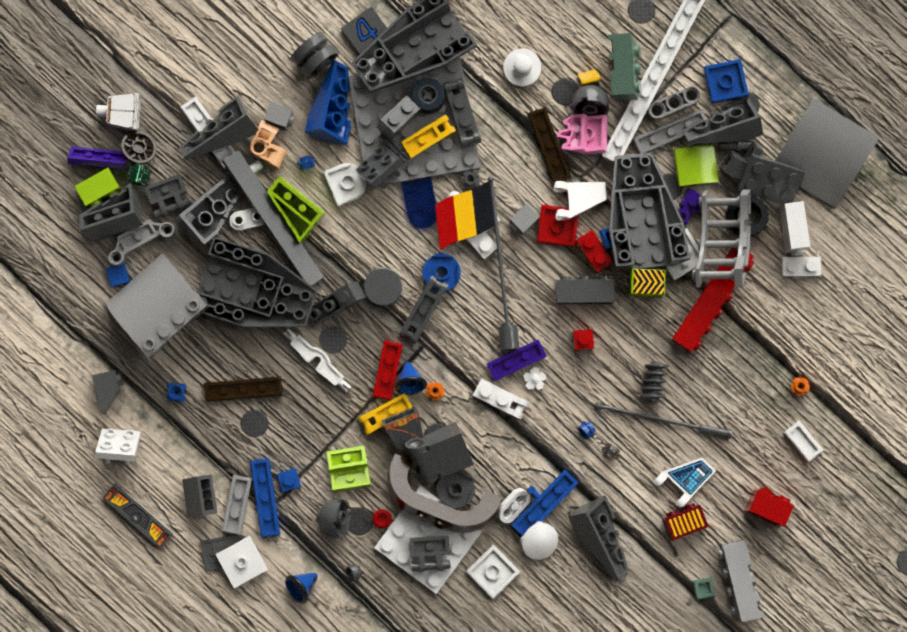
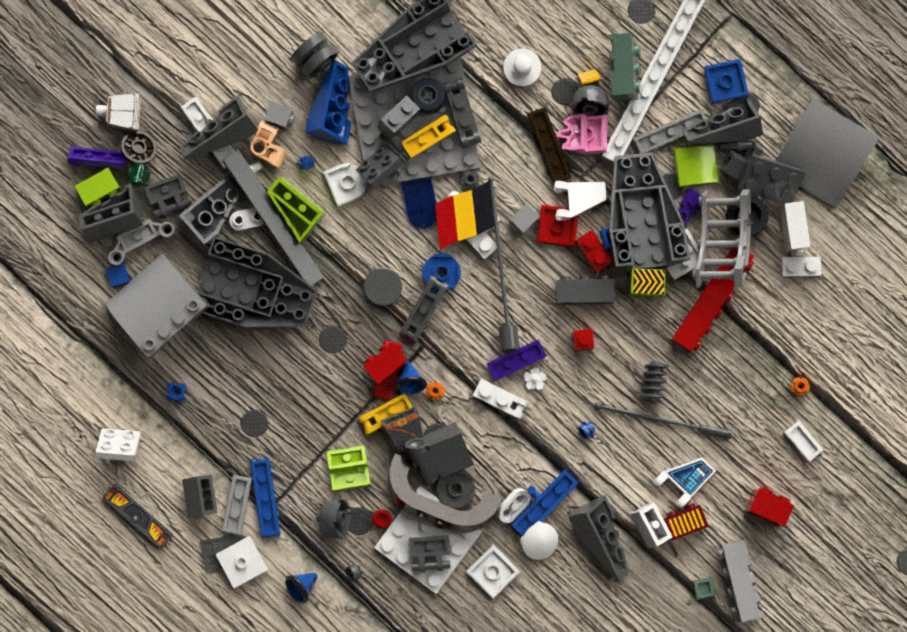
dark grey slope [92,370,123,414] -> none
dark brown tile [204,376,283,402] -> none
blue plate [277,468,301,492] -> none
white piece [283,328,351,392] -> none
dark grey slope [308,281,366,327] -> none
dark grey tile [341,6,387,55] -> none
clear smoke plate [601,444,620,461] -> none
light grey beam [647,86,700,122] -> none
none -> red brick [363,342,408,386]
none -> white brick [630,503,672,548]

